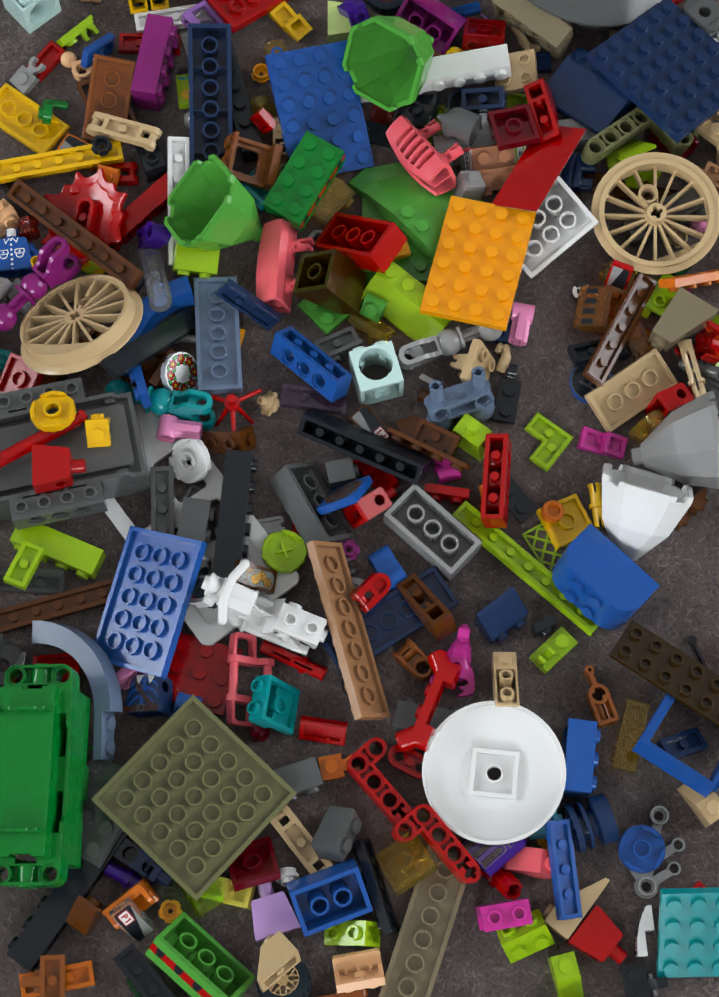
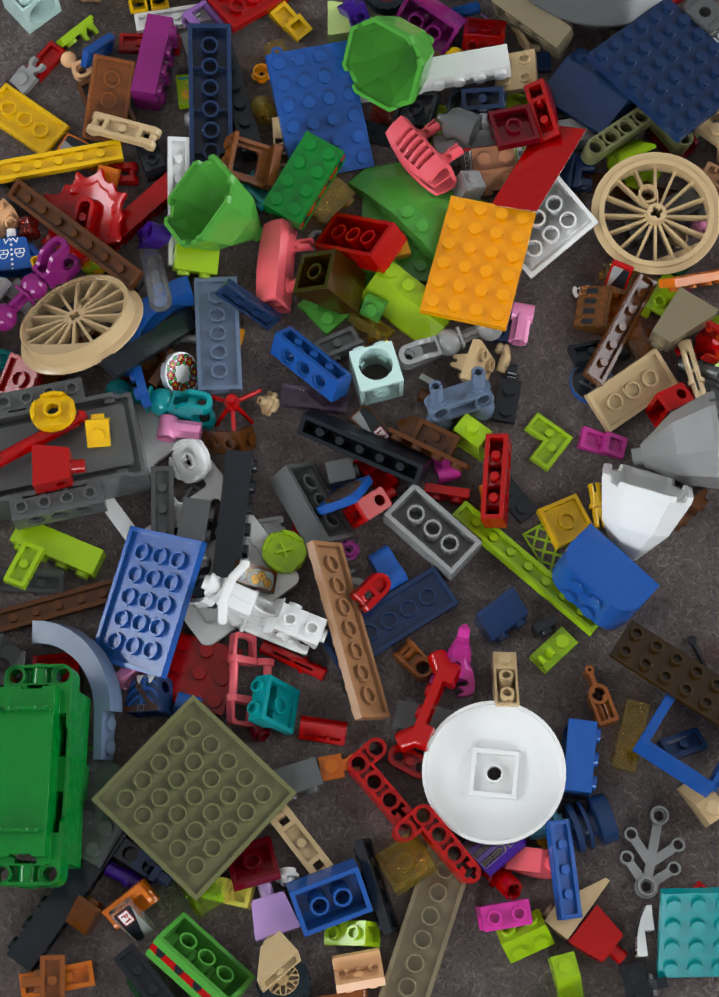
green plate [38,99,68,125] -> none
black plate [91,135,112,156] -> none
light orange plate [158,899,182,924] -> none
red plate [249,108,278,134] -> none
dark grey piece [310,806,362,862] -> none
reddish brown slope [396,573,458,642] -> none
orange tile [541,500,564,524] -> none
blue tile [617,825,666,874] -> none
clear yellow plate [628,409,665,443] -> none

